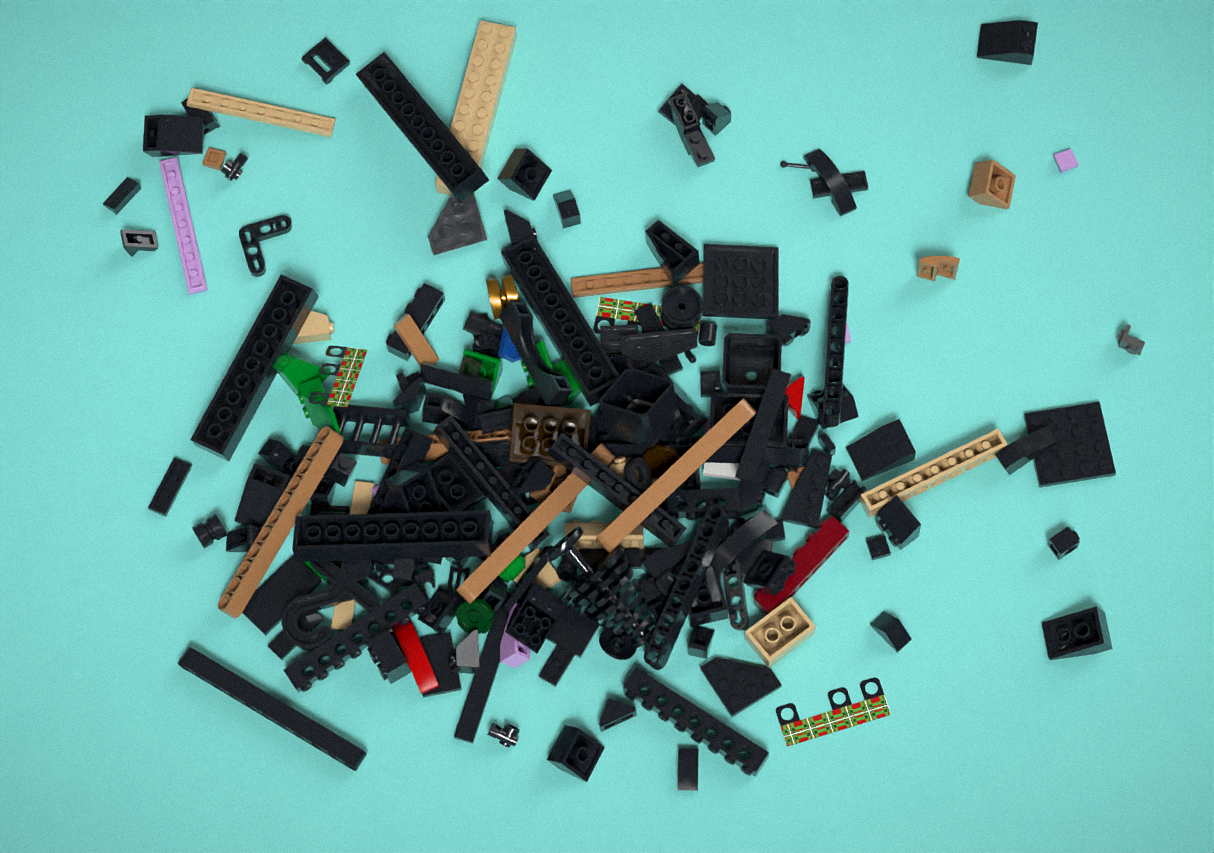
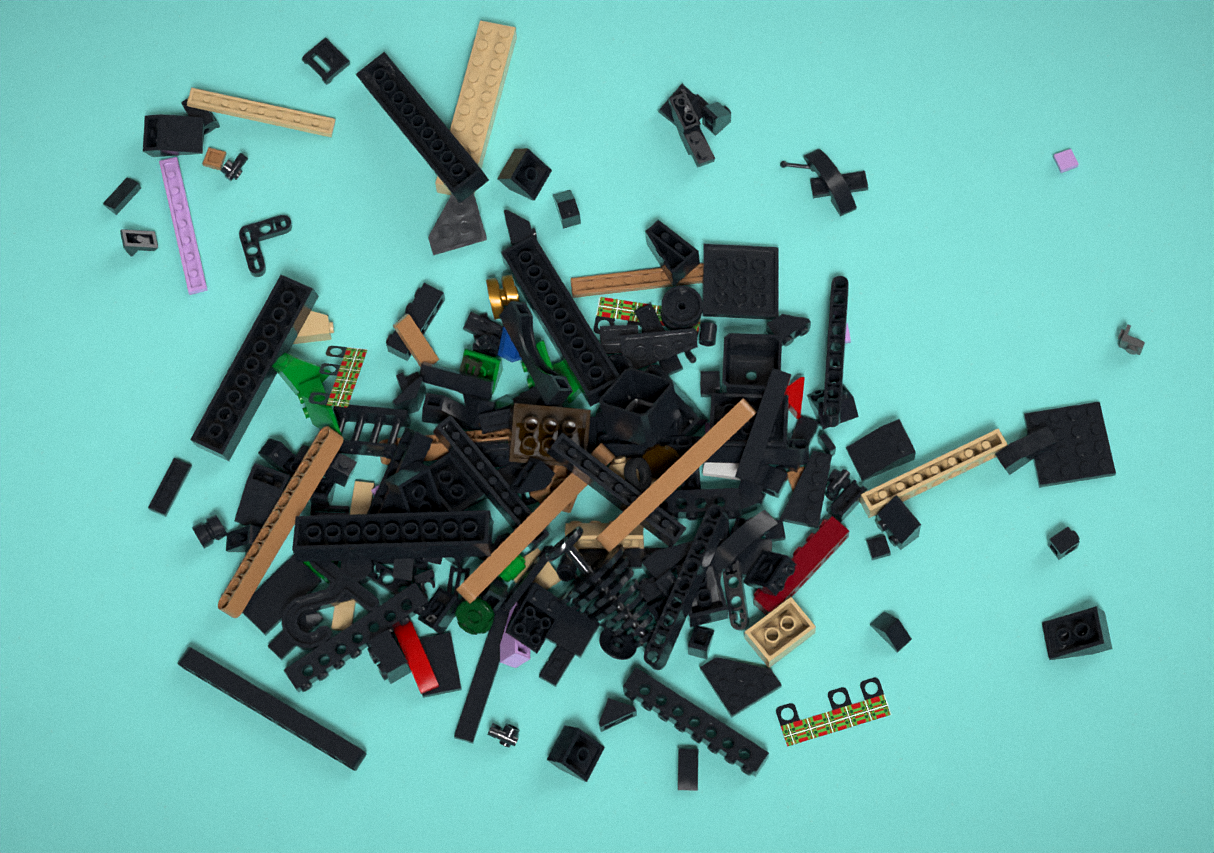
slope [448,630,479,674] -> none
medium nougat slope [917,256,960,282] -> none
medium nougat slope [968,159,1016,209] -> none
black slope [977,20,1038,65] -> none

